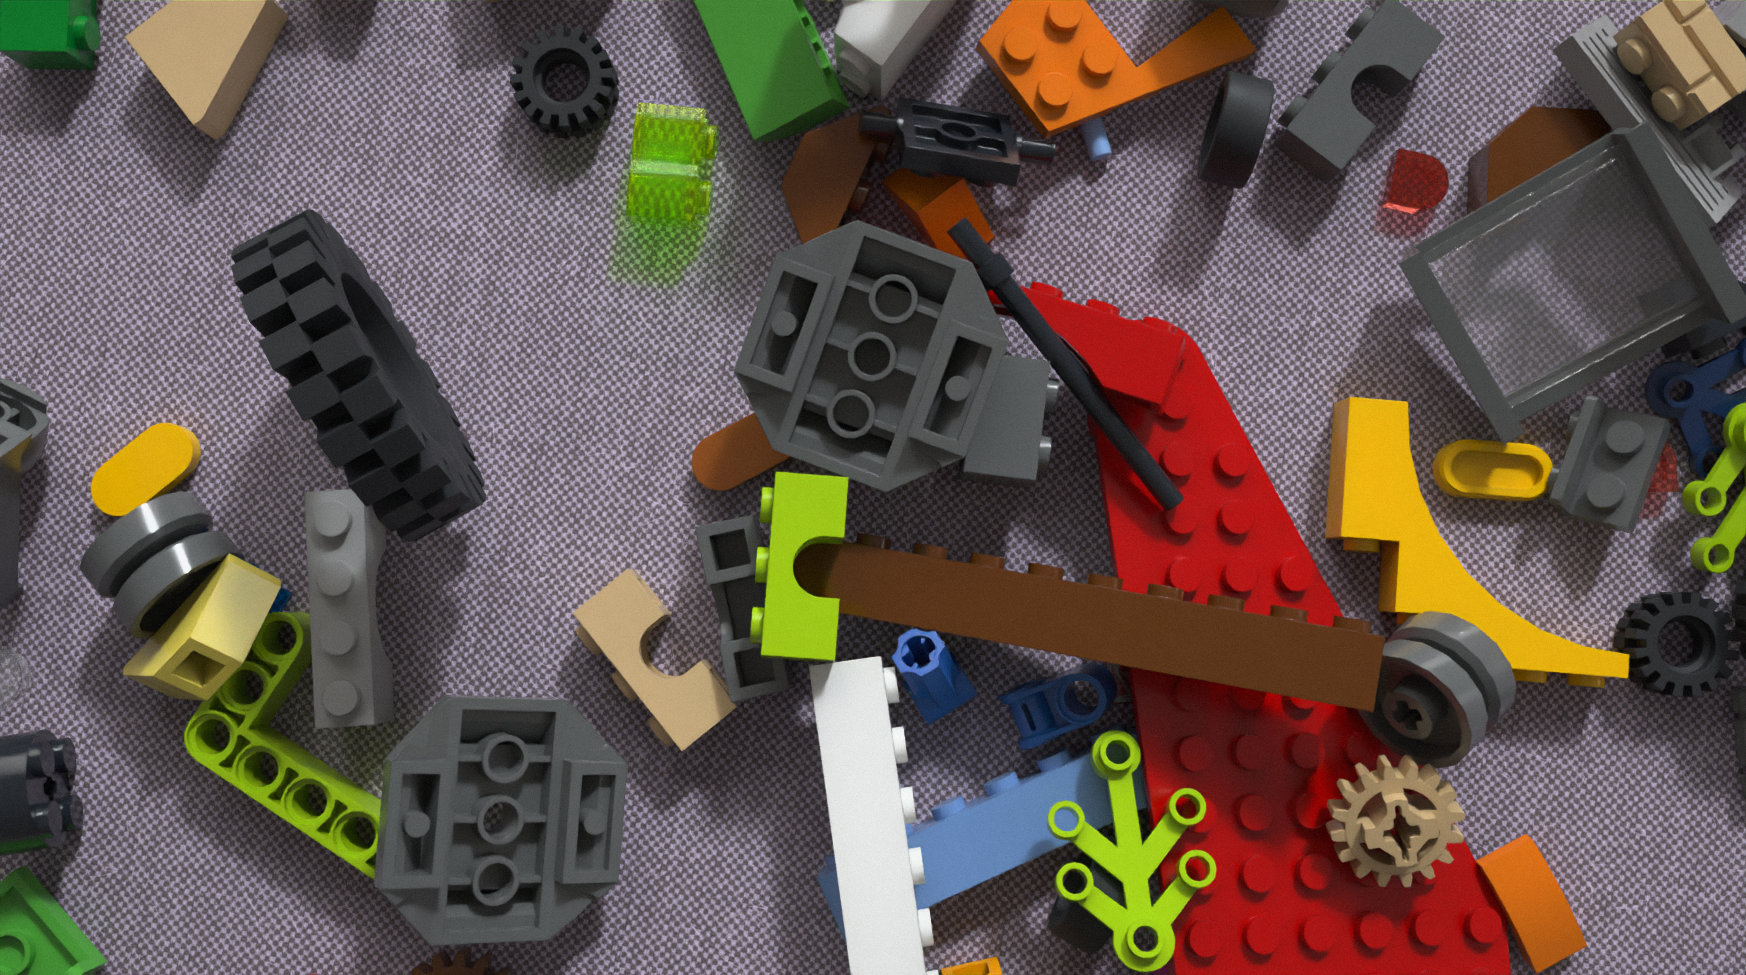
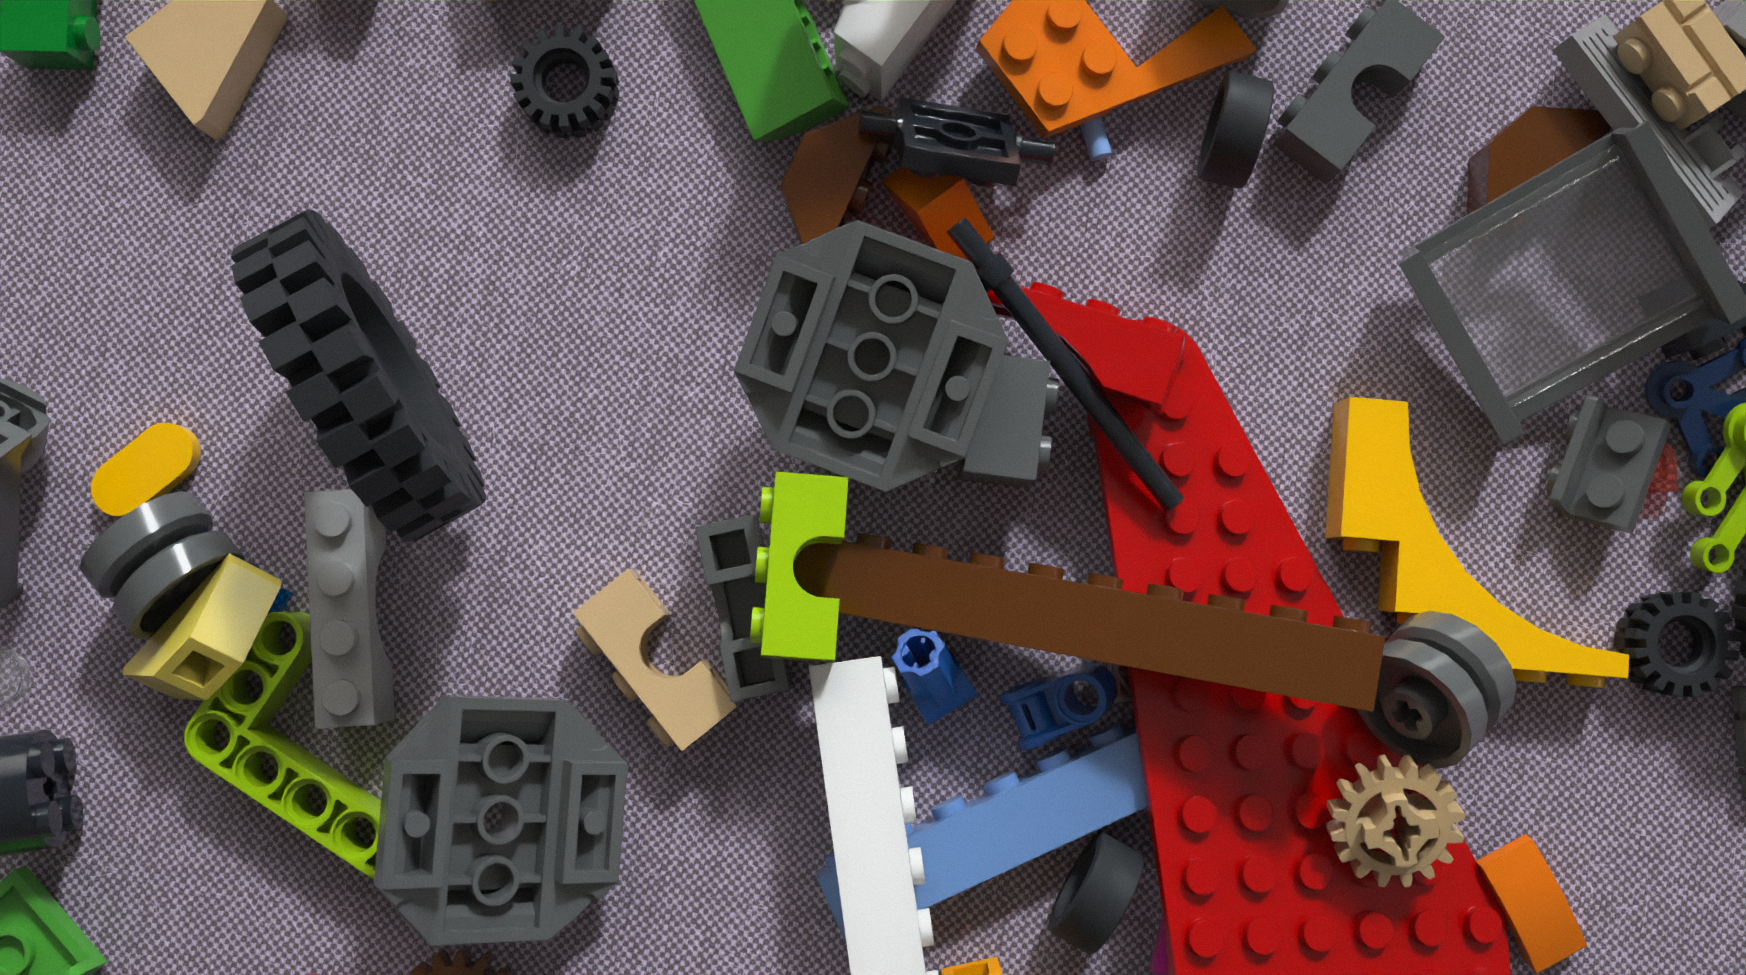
clear neon green brick [626,102,719,229] -> none
dark orange tile [692,412,792,492] -> none
lime plant [1046,730,1216,972] -> none
clear red tile [1381,148,1449,214] -> none
yellow tile [1433,439,1553,502] -> none

